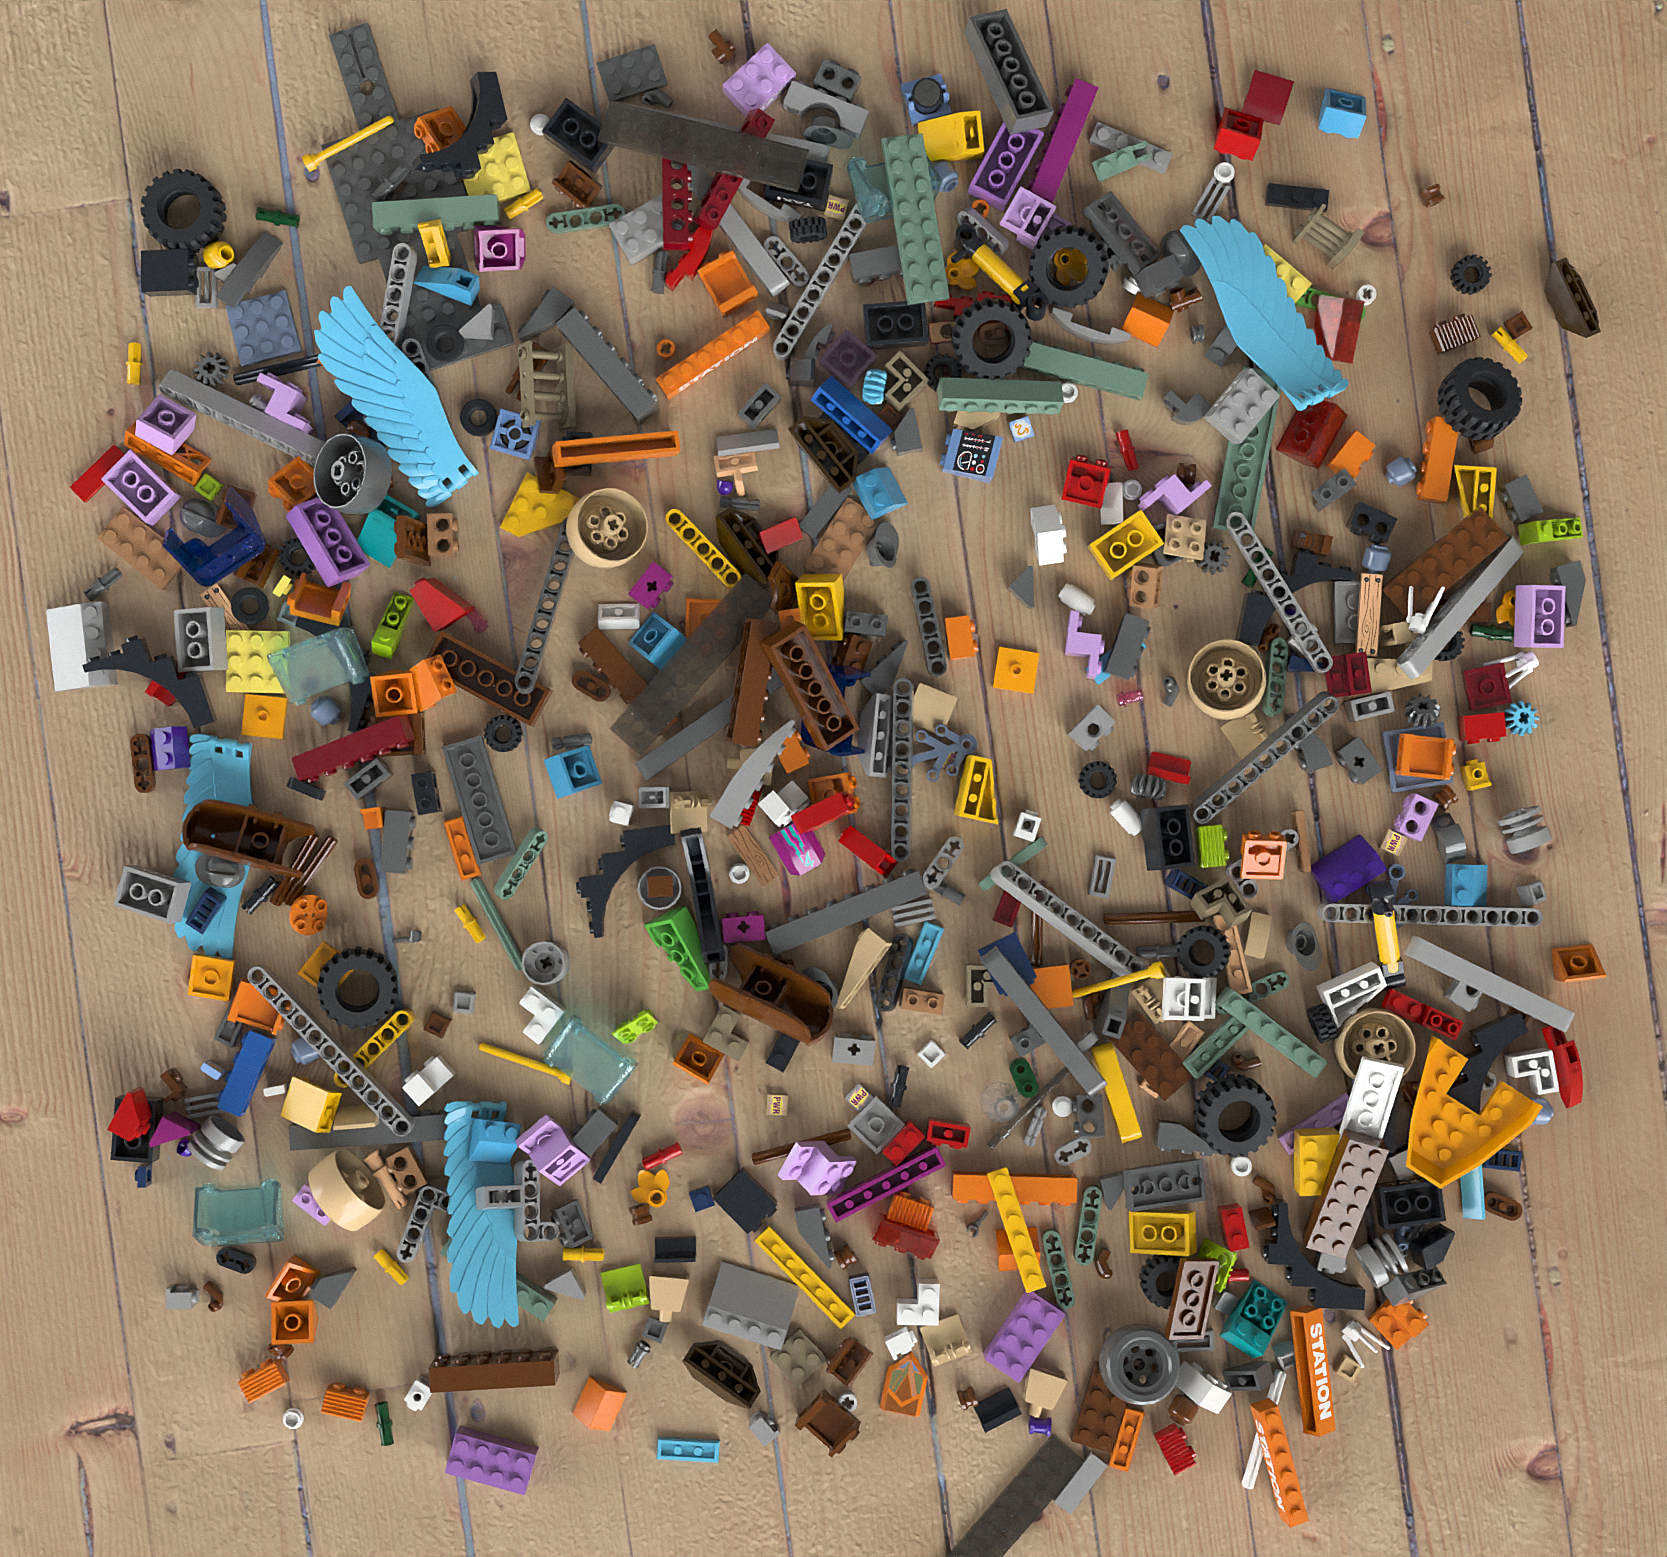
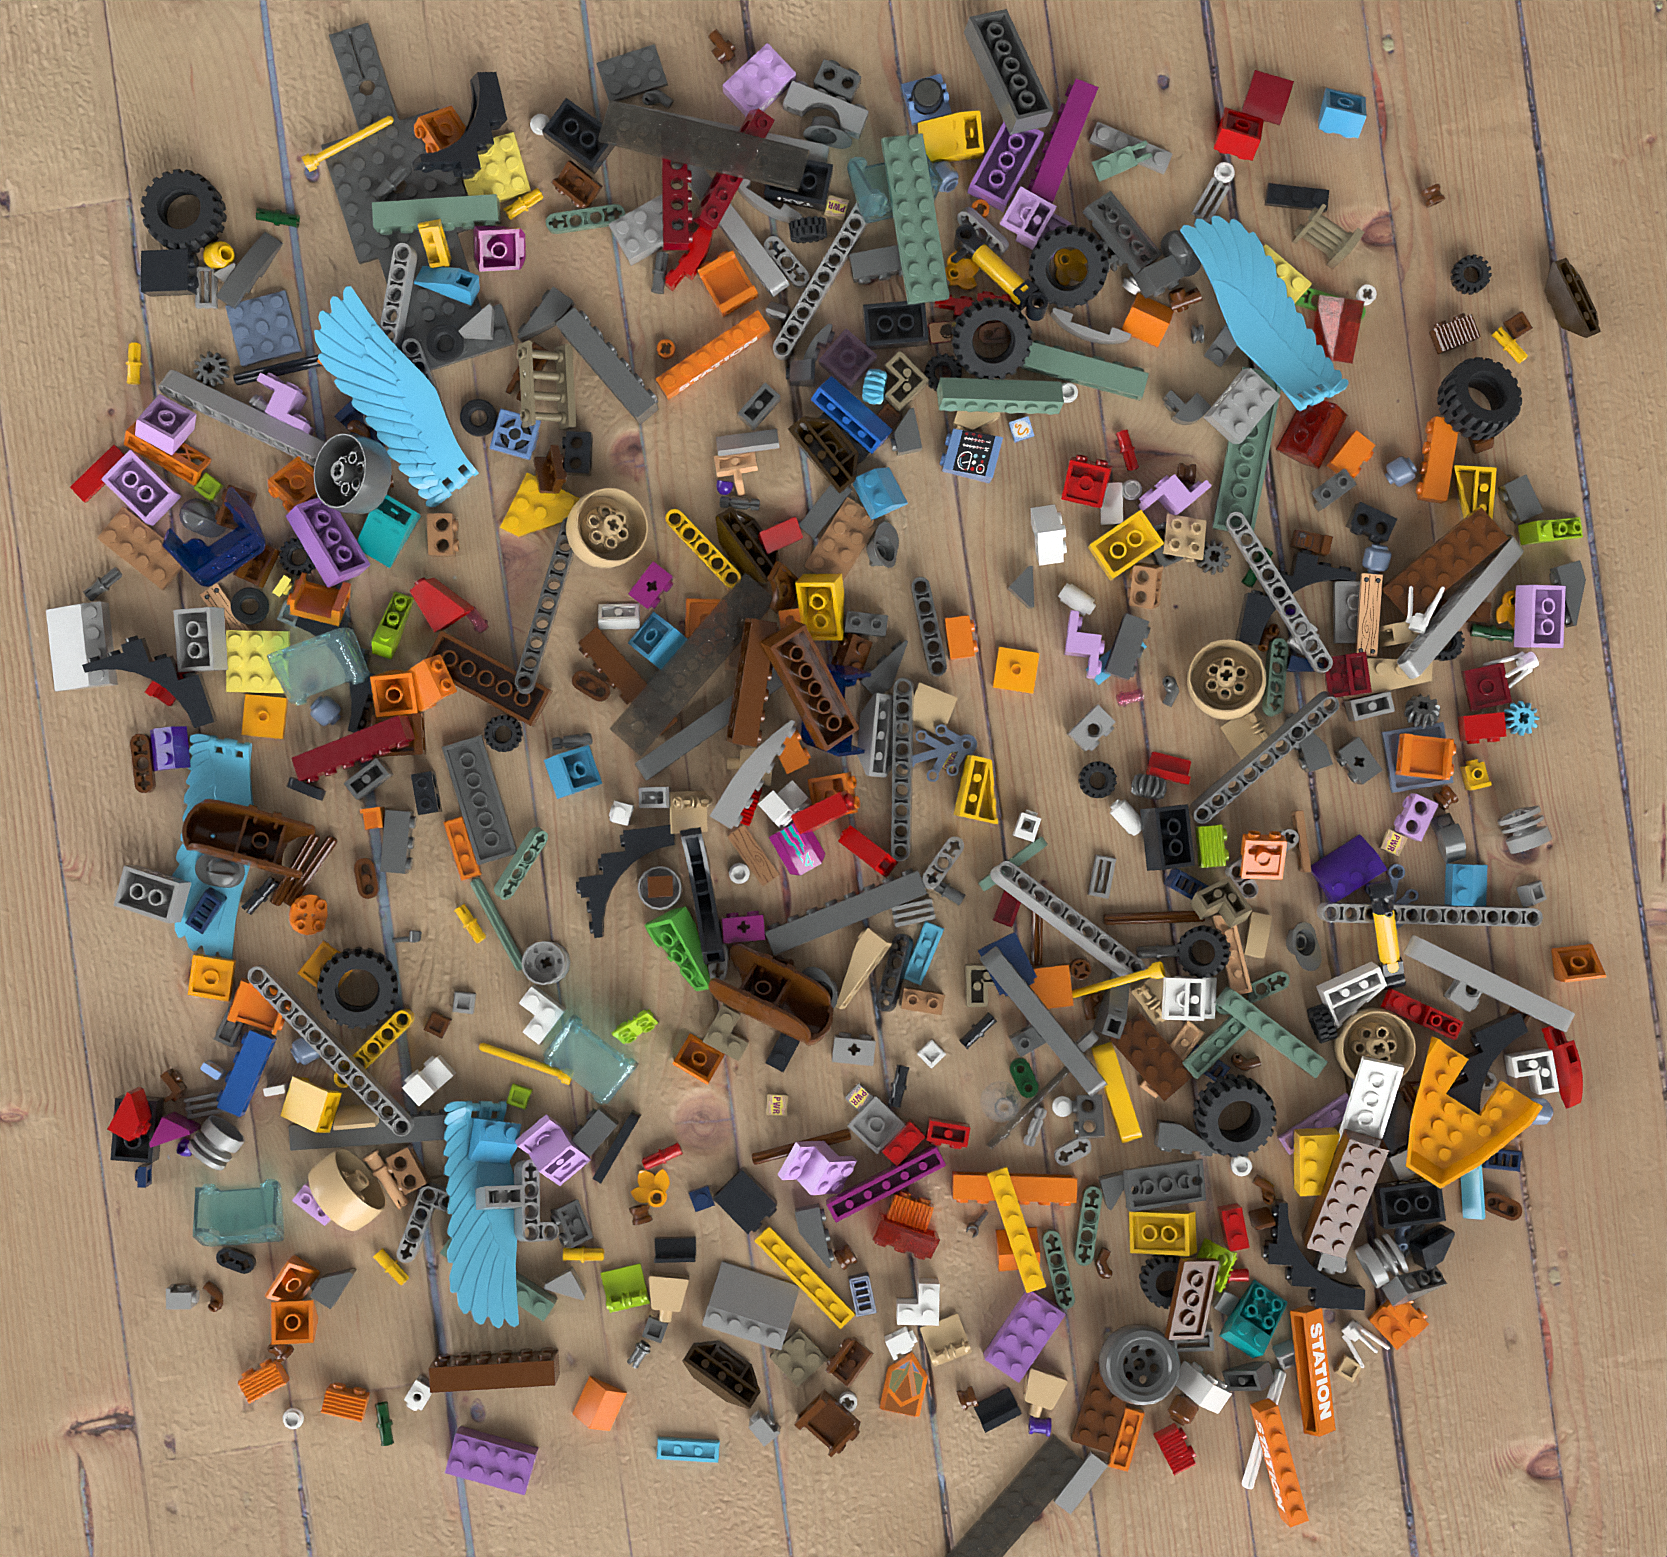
reddish brown plate [394,515,431,567] -> none
orange brick [552,430,681,467] -> none
none -> lime tile [506,1083,533,1110]

